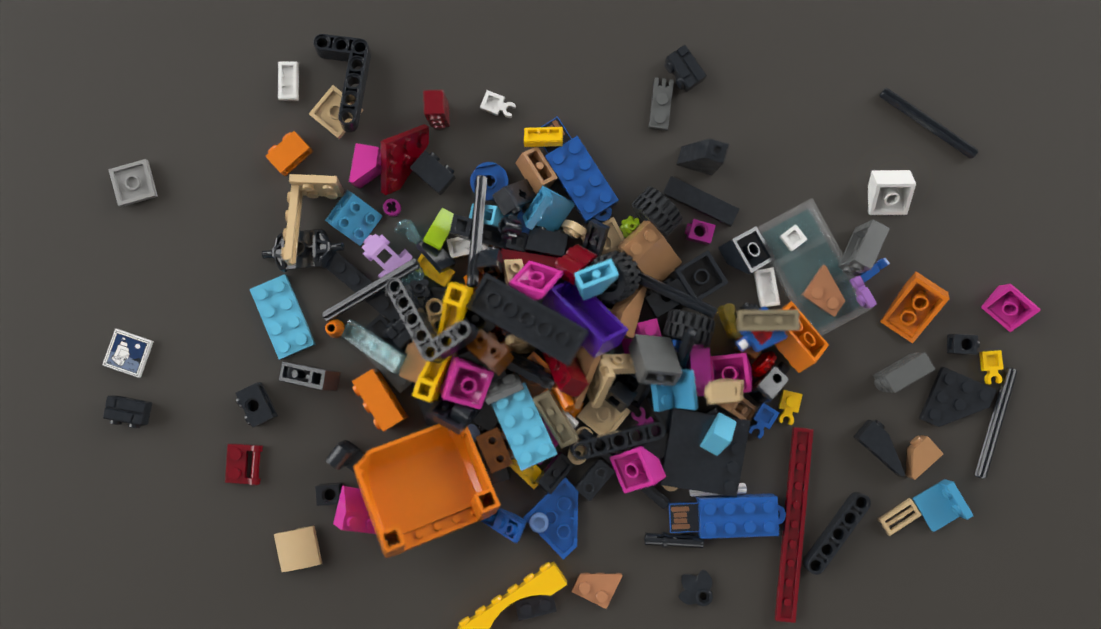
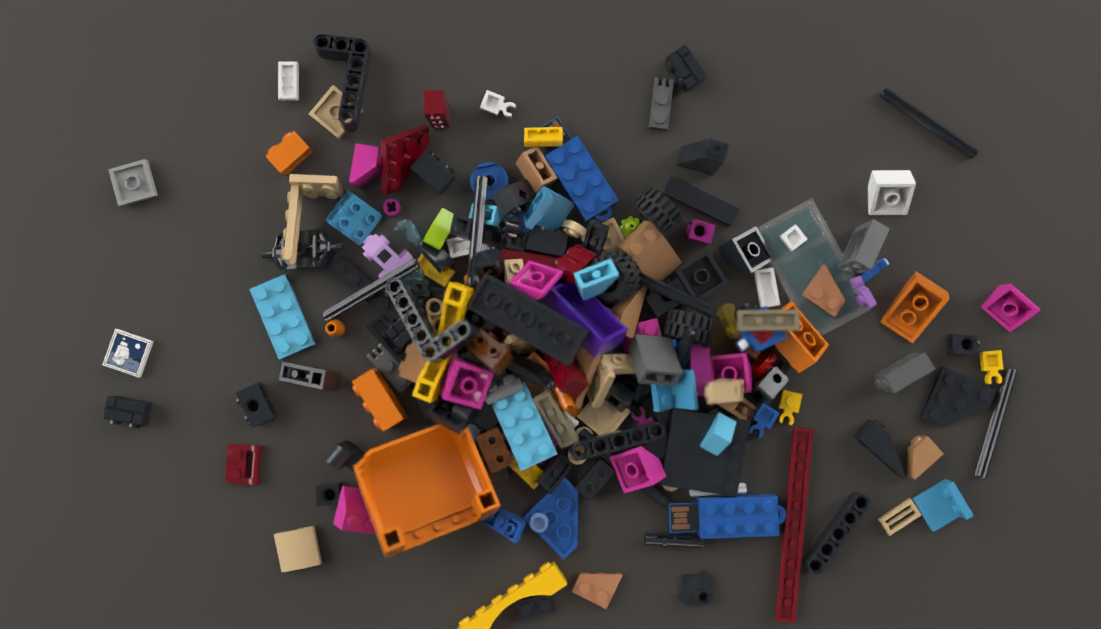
clear light blue plate [342,319,406,373] -> none

